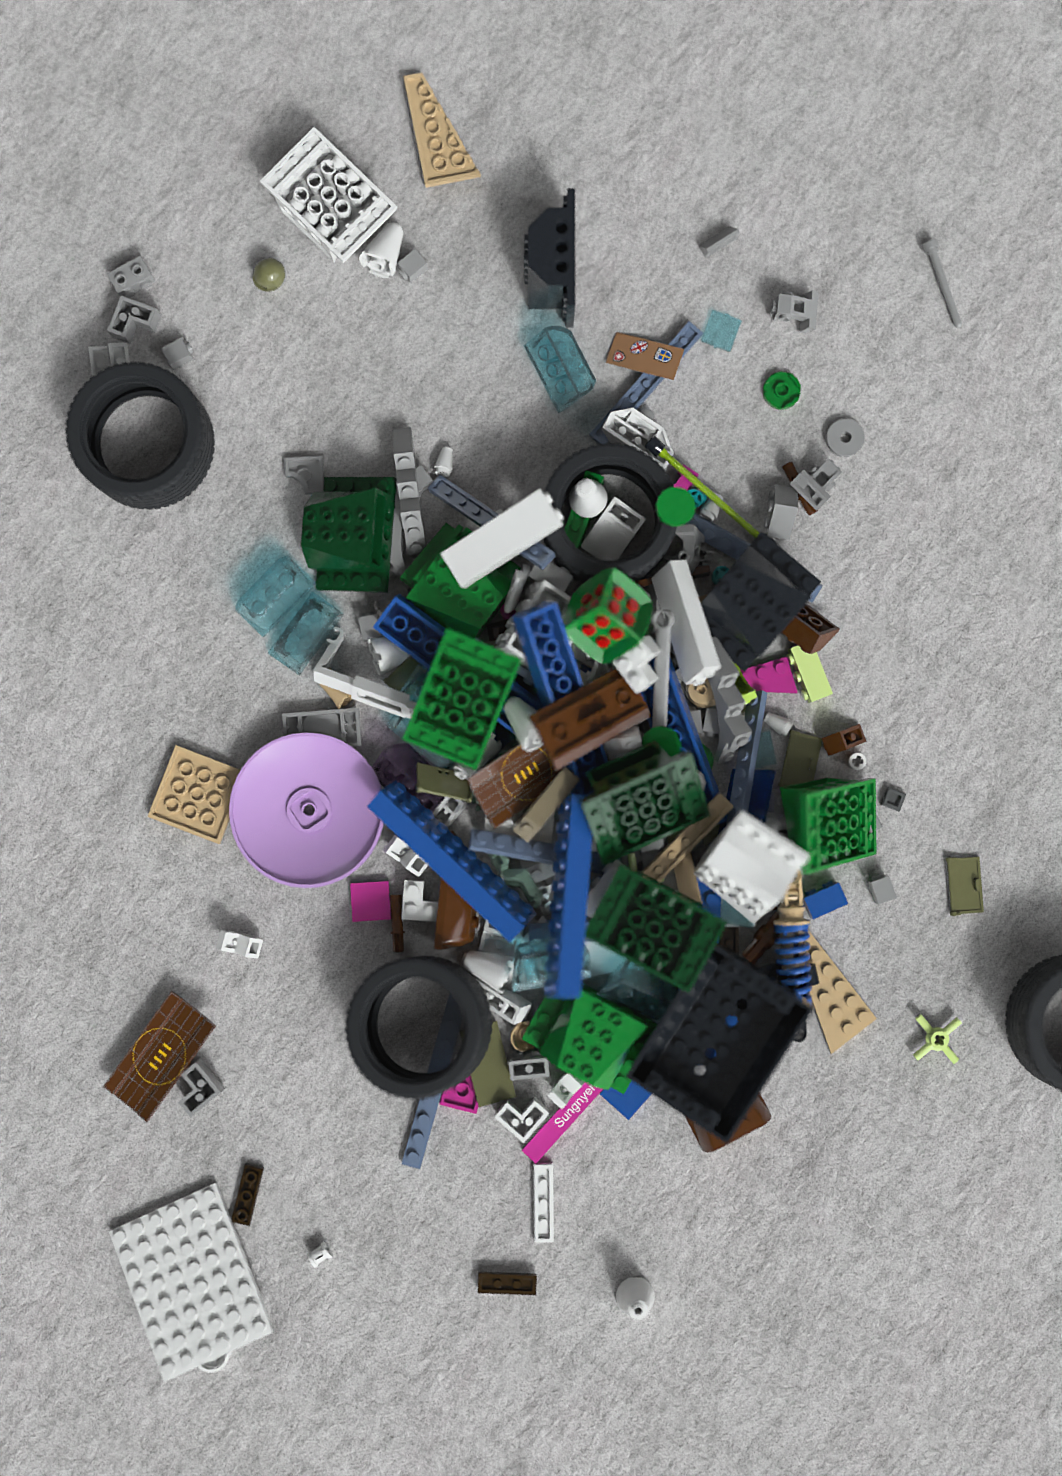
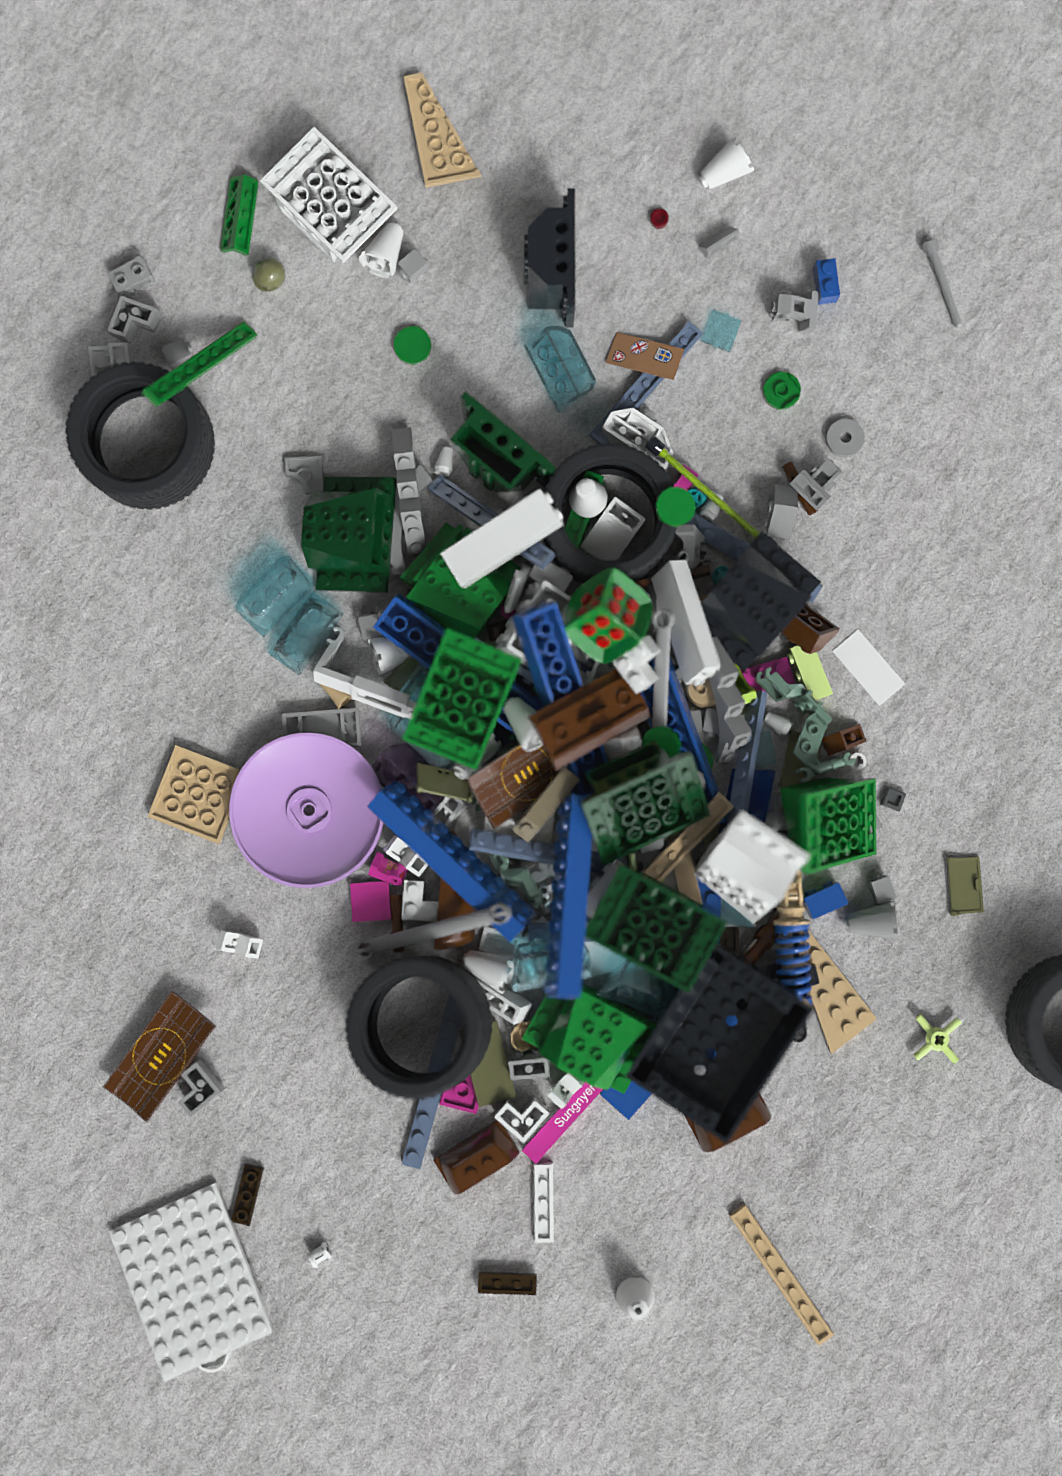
none -> green tile [142,321,258,407]
none -> green fence [220,174,259,255]
none -> light grey piece [357,903,512,959]
none -> dark pink leg [368,852,408,886]
none -> green tile [394,326,432,365]
none -> reddish brown windscreen [433,1120,520,1195]
none -> dark green wedge [450,391,556,493]
none -> dark red tile [650,208,669,229]
none -> white cone [699,137,754,189]
none -> tan tile [729,1203,834,1346]
none -> sand green piece [754,667,856,783]
none -> blue brick [813,258,840,305]
none -> white sticker [832,630,905,706]
none -> light grey cone [845,901,898,940]

